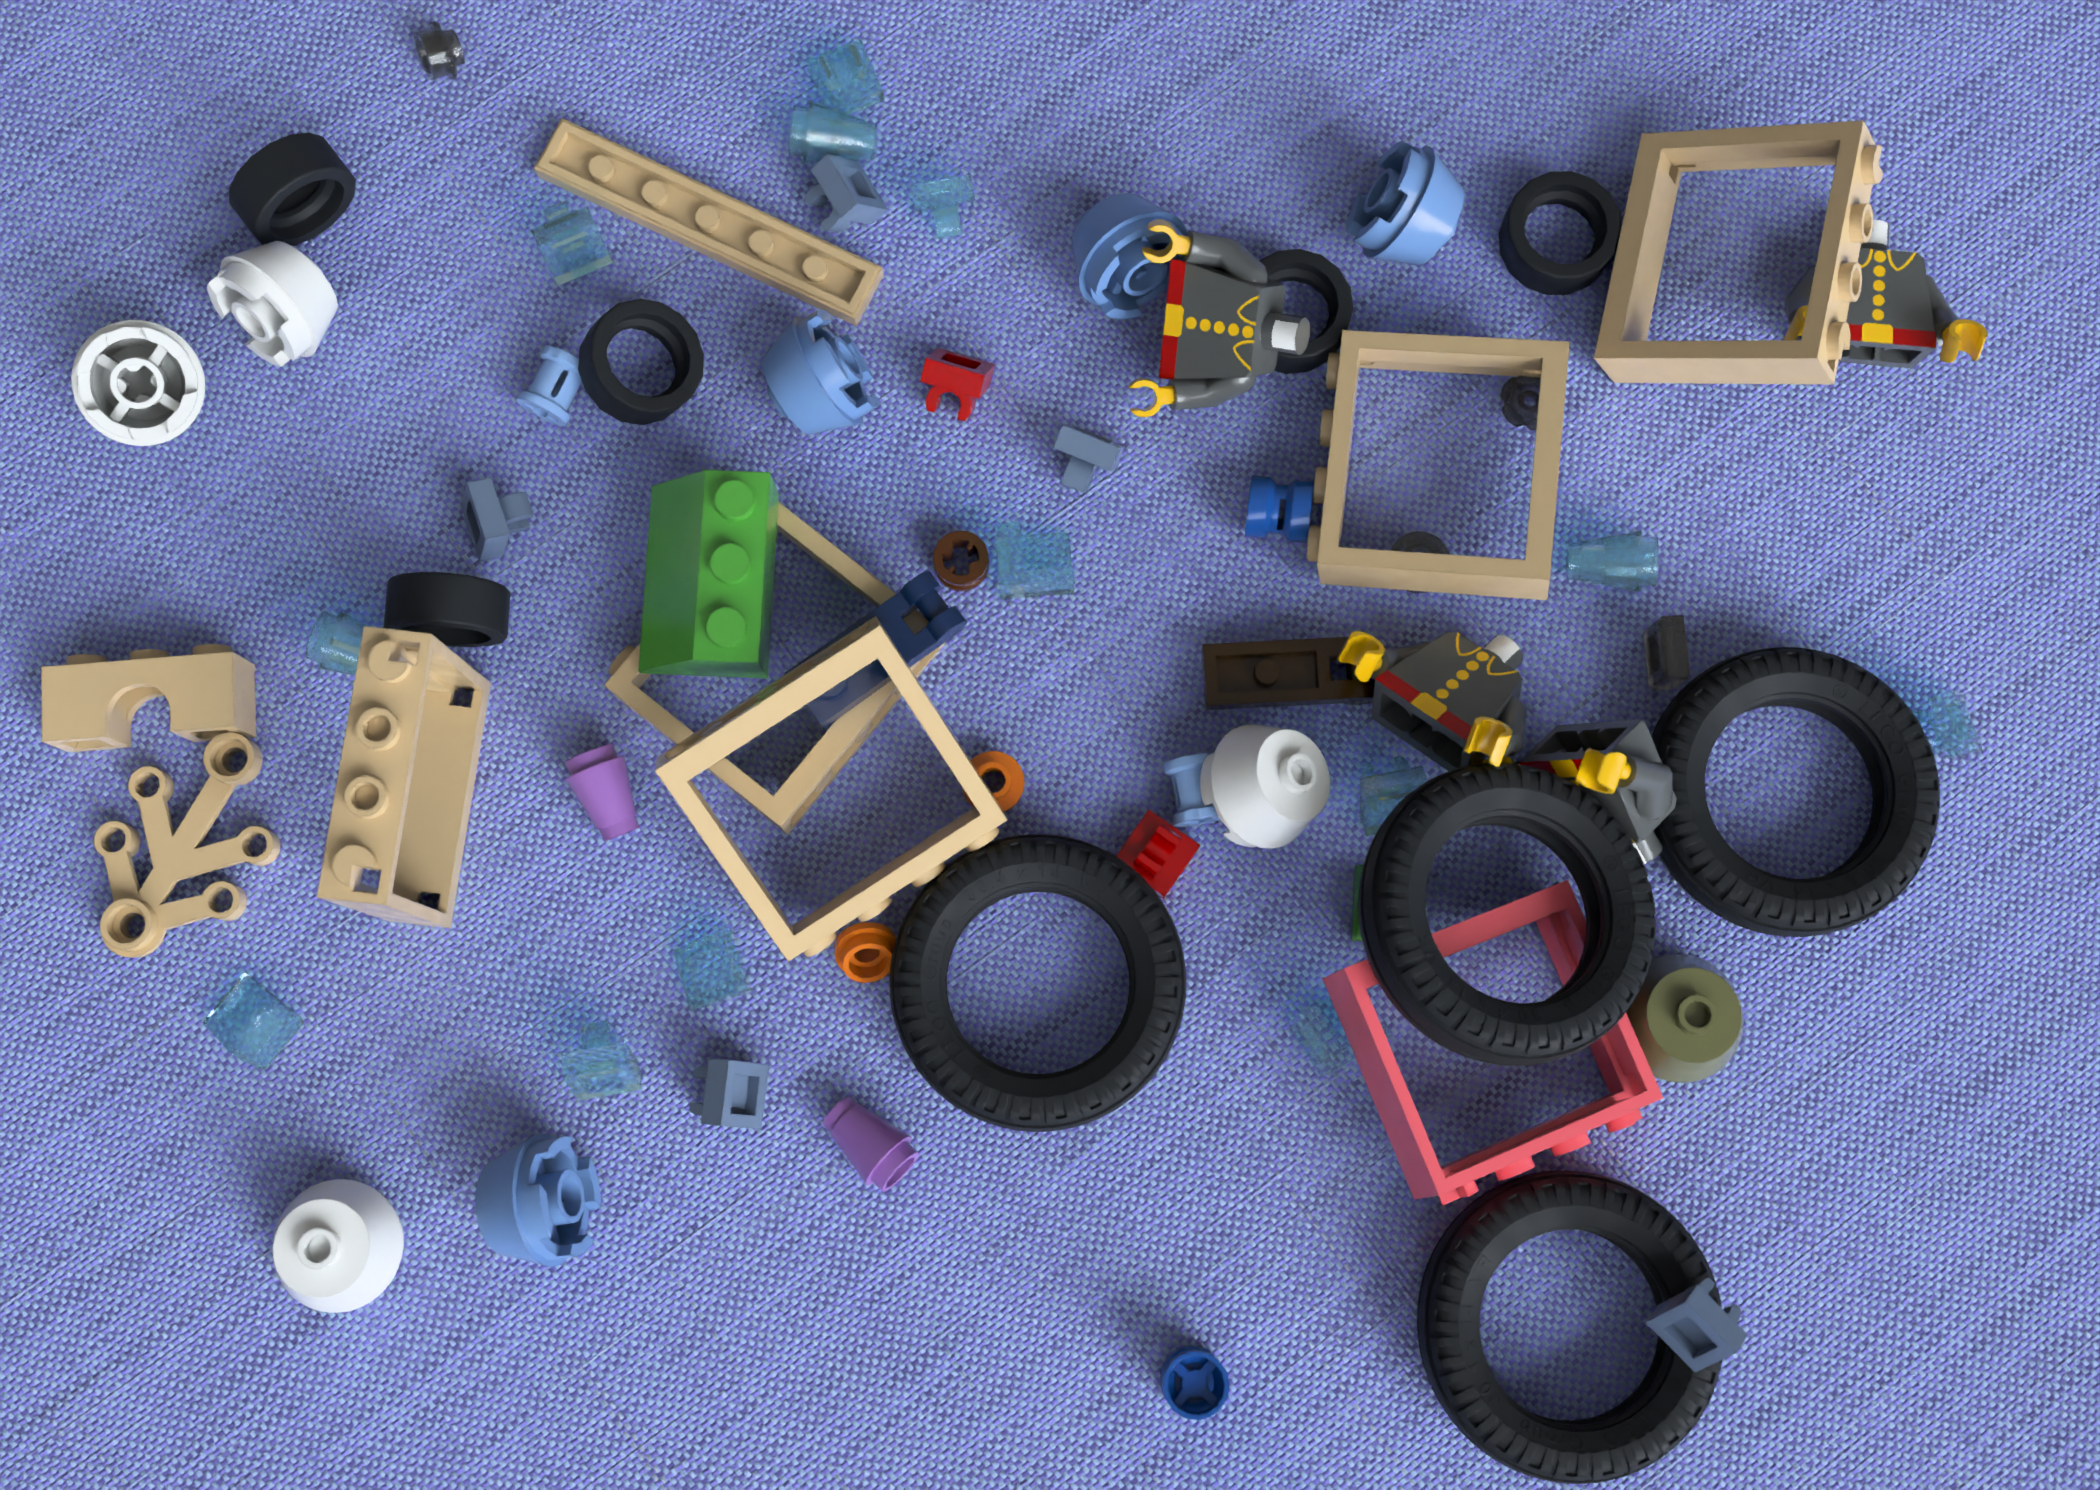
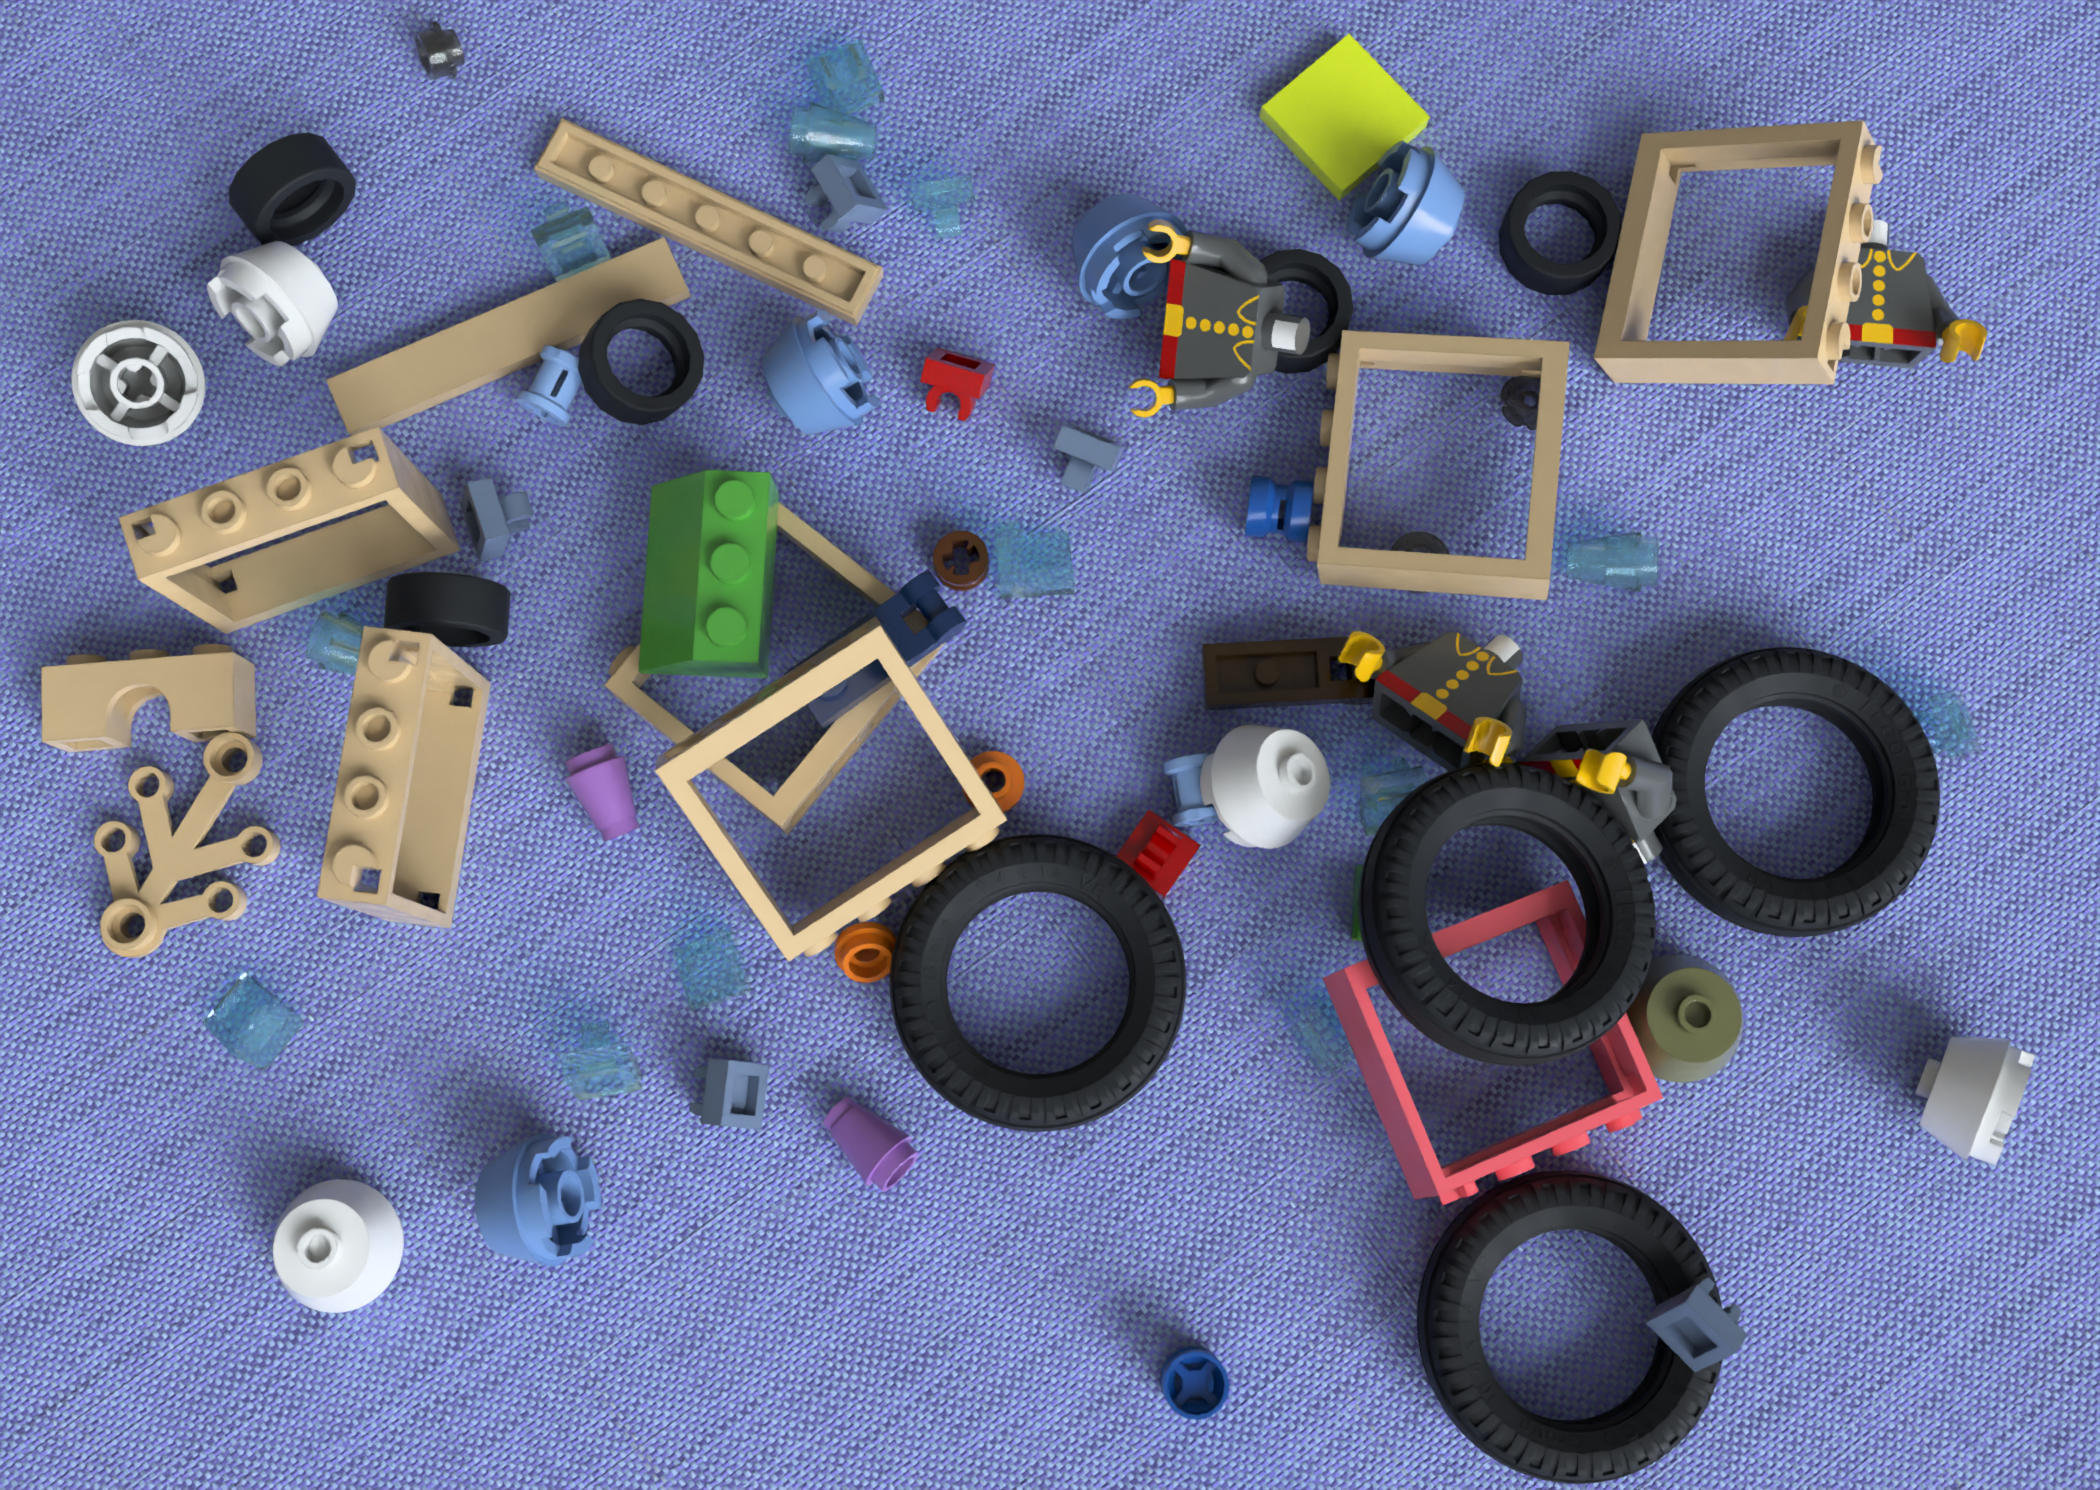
clear smoke tile [1643,615,1690,691] -> none
none -> tan window [119,427,461,634]
none -> tan tile [326,237,691,436]
none -> neon yellow tile [1259,34,1430,201]
none -> white cone [1915,1036,2036,1166]

